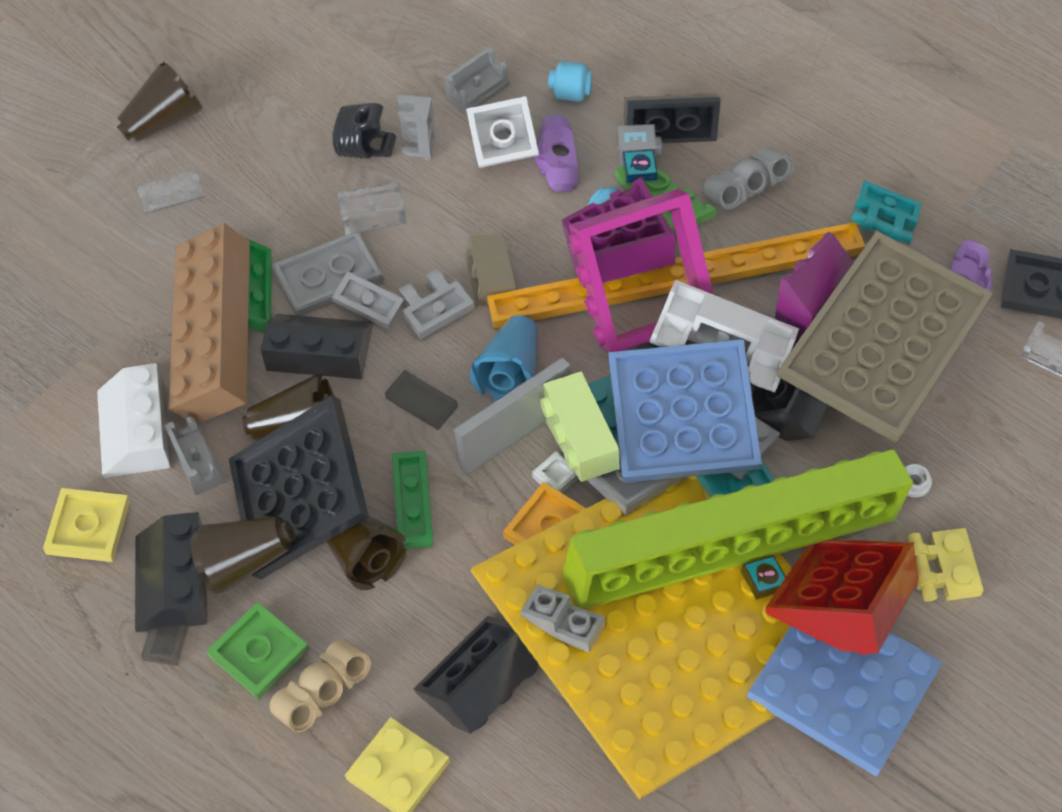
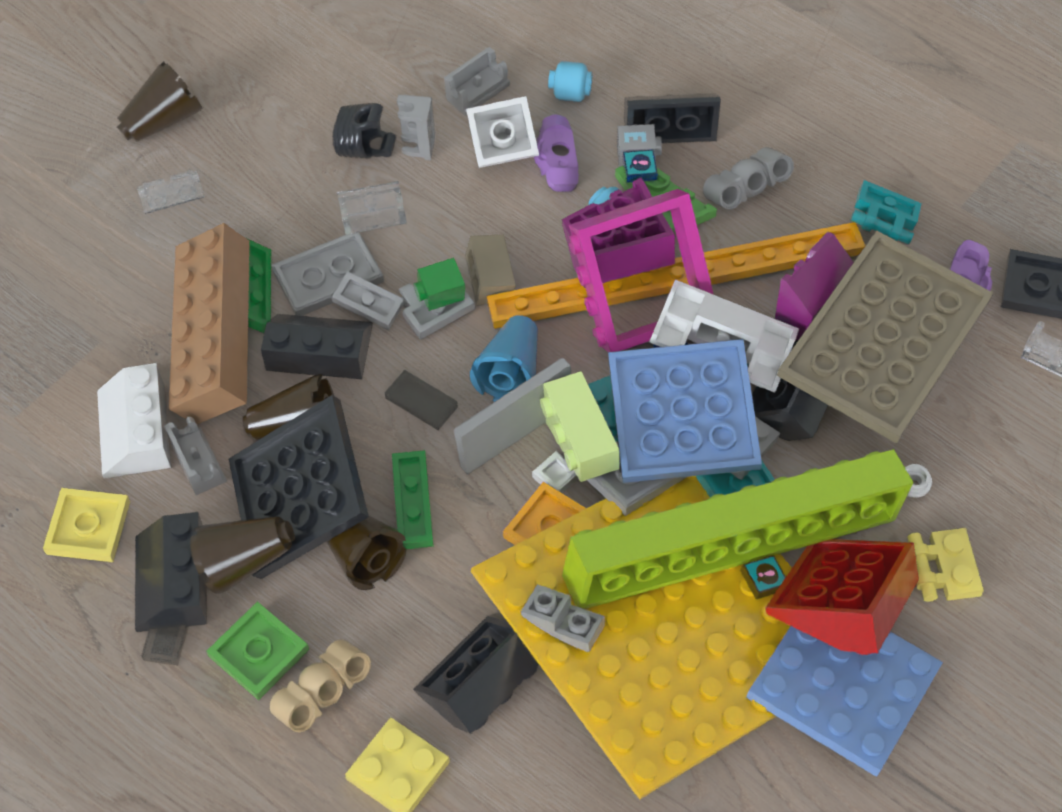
none -> green brick [413,257,465,311]

